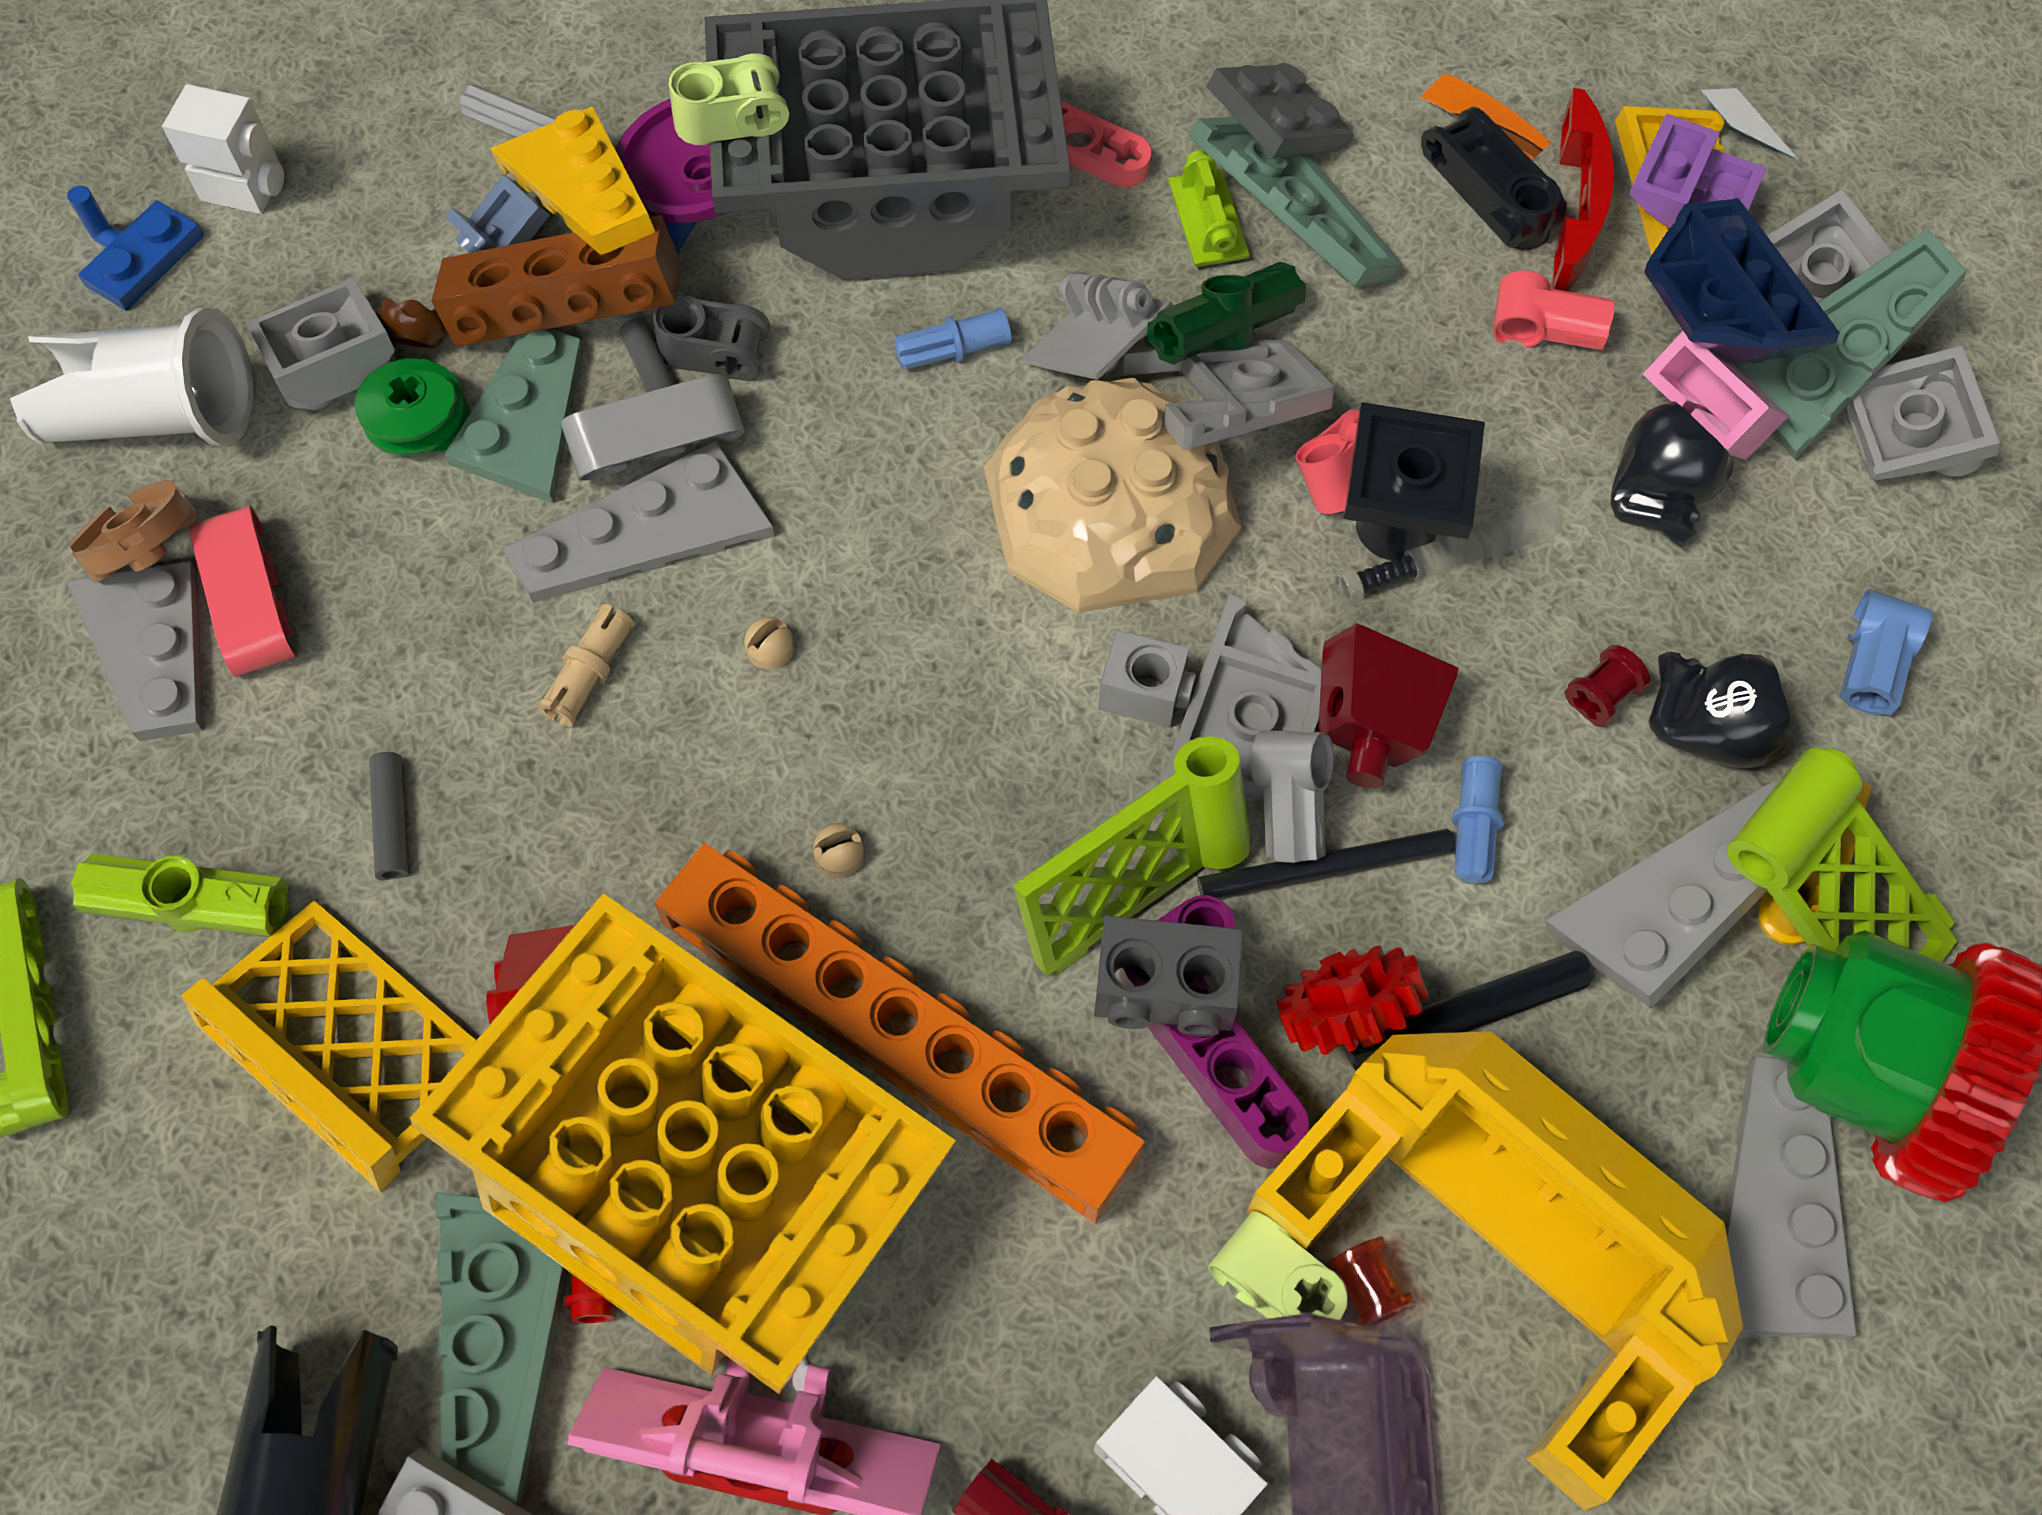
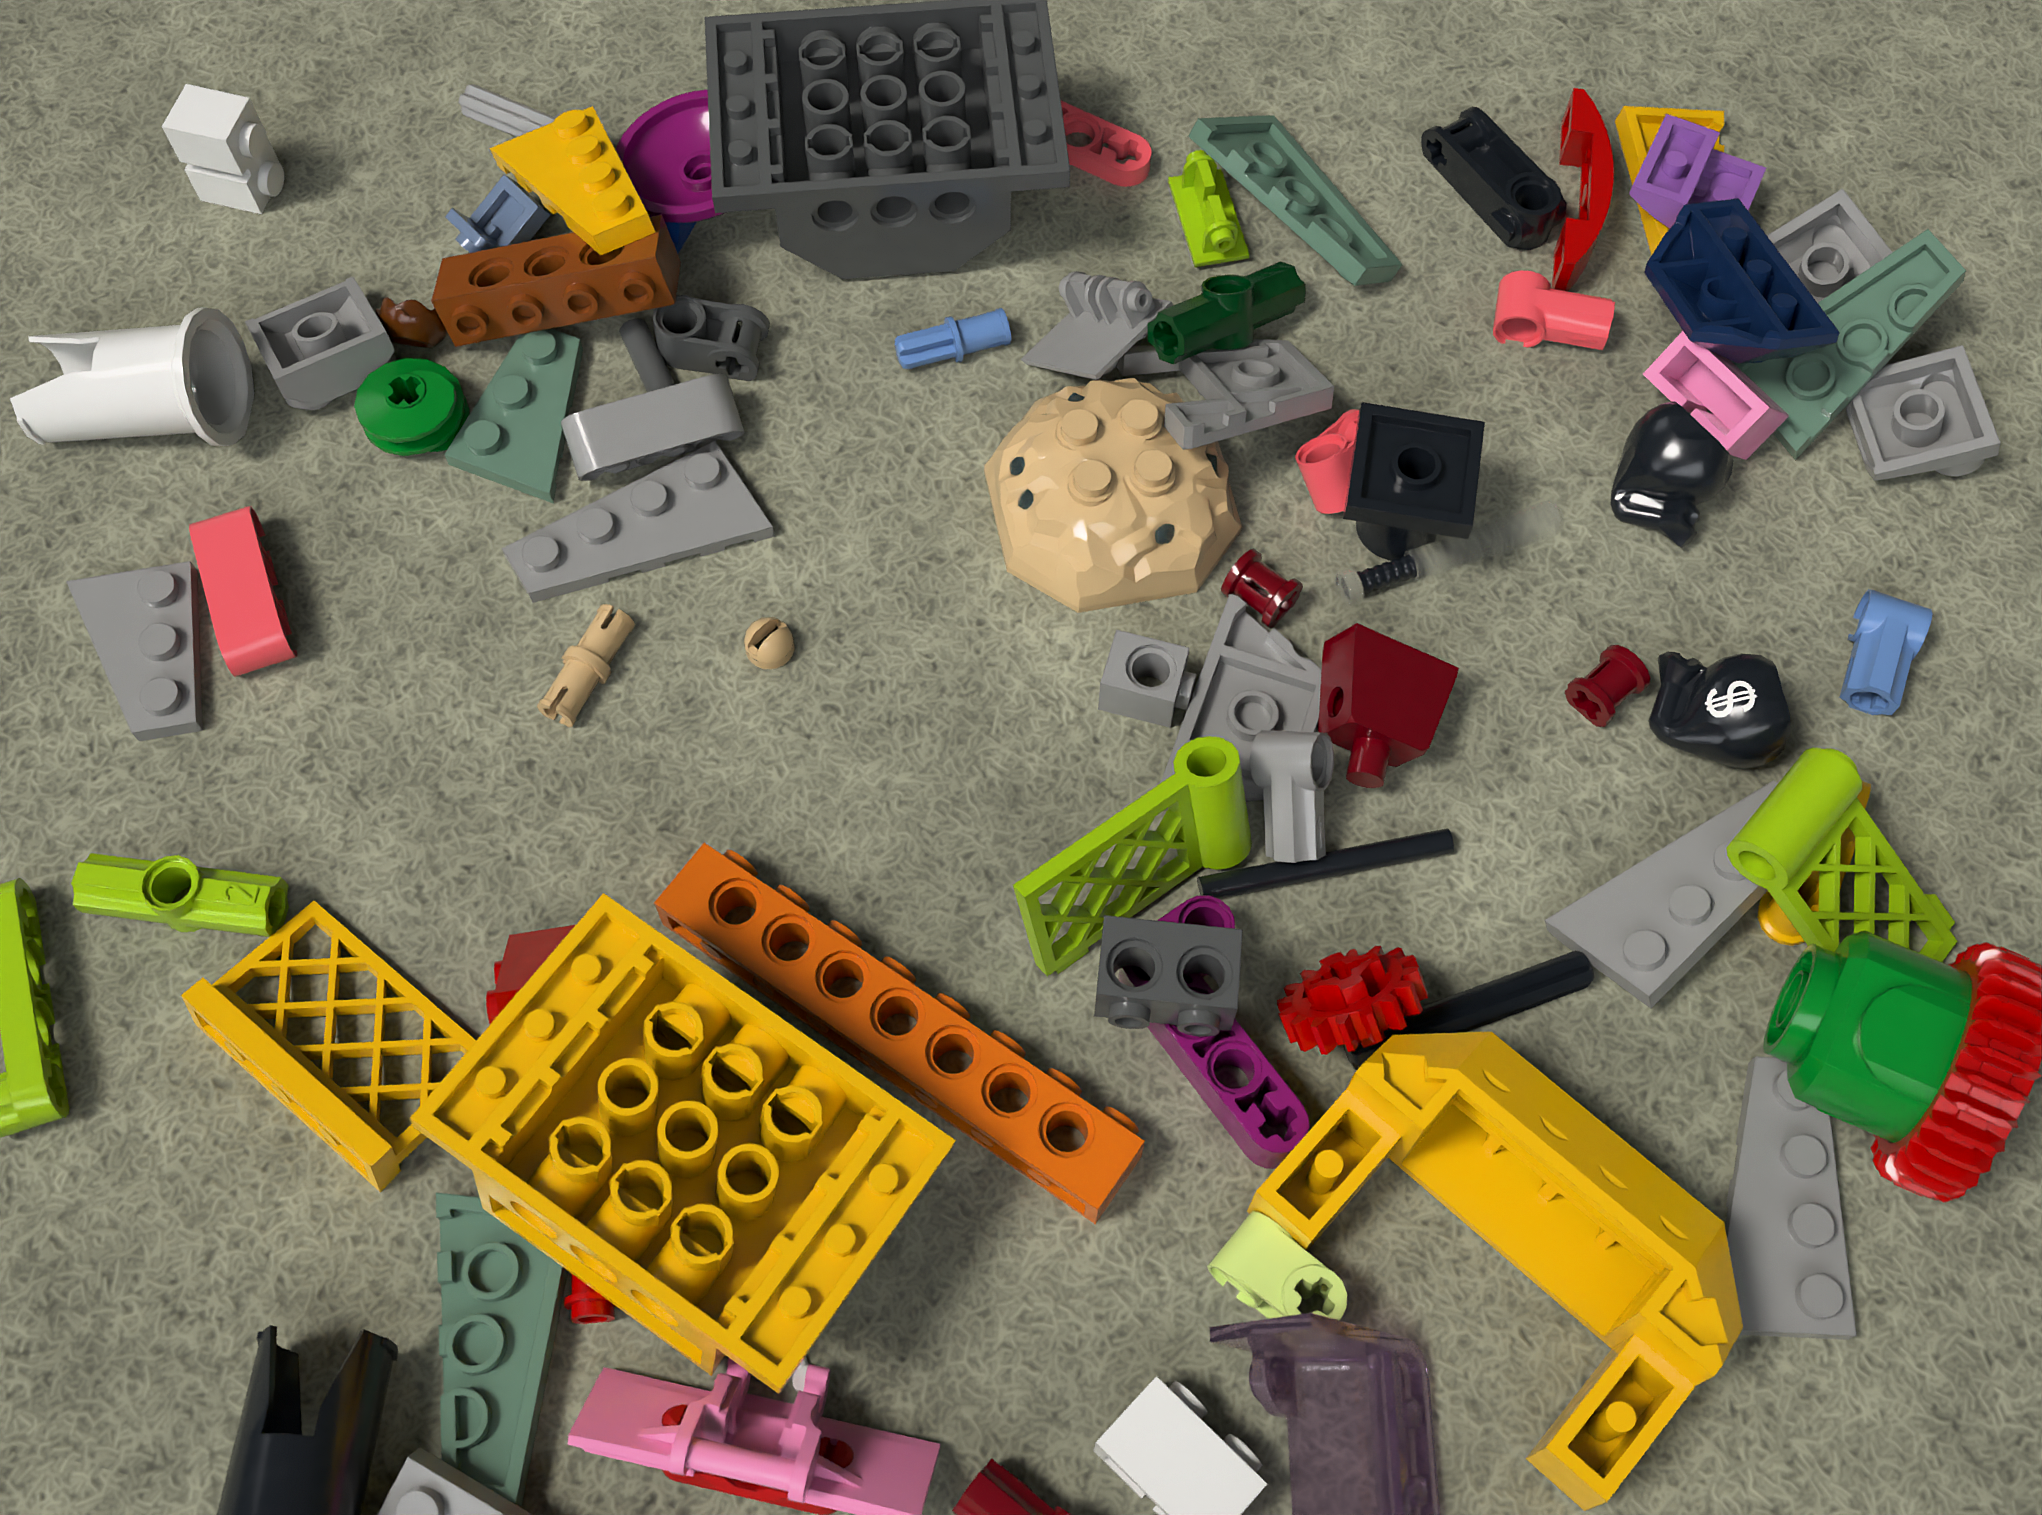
blue plate [67,185,204,311] -> none
medium nougat plate [70,480,199,582] -> none
dark grey piece [369,752,408,881] -> none
yellowish green piece [669,54,789,145] -> none
tan hinge [812,823,865,878] -> none
dark grey plate [1206,63,1354,158] -> none
clear red bush [1327,1236,1417,1330] -> none
orange sticker [1419,73,1551,160] -> none
medium blue axle [1452,756,1504,884] -> none
white sticker [1700,88,1798,159] -> none
none -> dark red bush [1221,548,1303,628]

